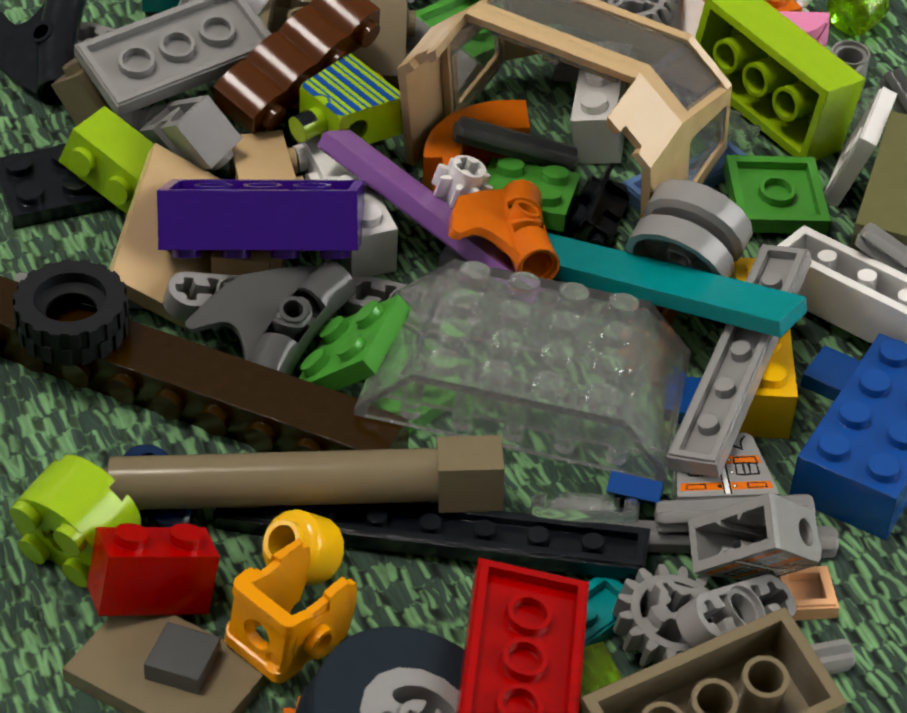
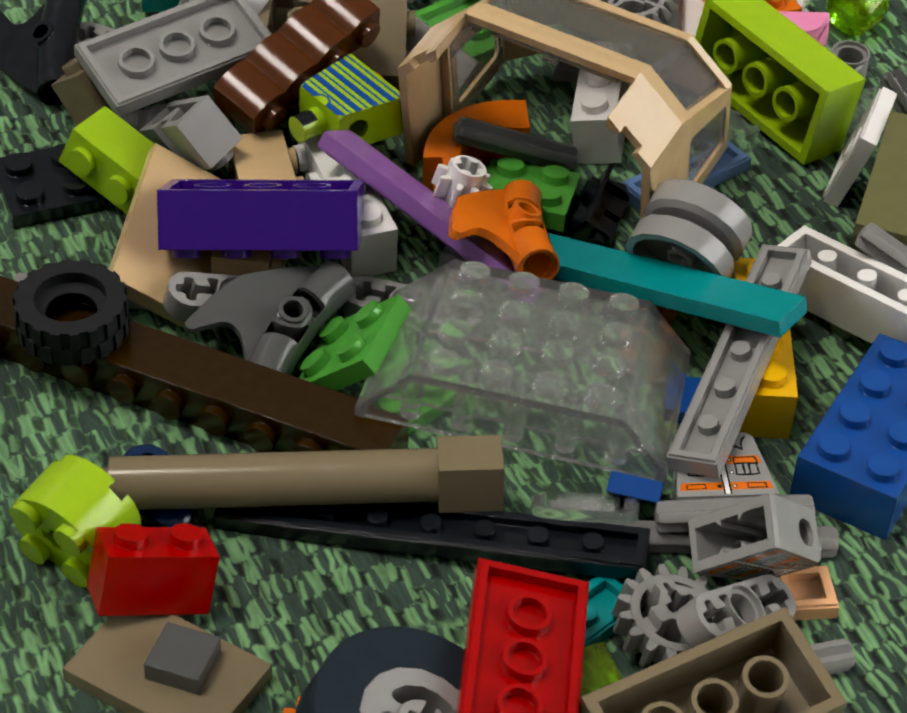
light orange piece [224,539,357,684] -> none
yellow head [262,509,344,586] -> none
bright green plate [722,155,831,234] -> none
blue tile [800,345,861,401] -> none

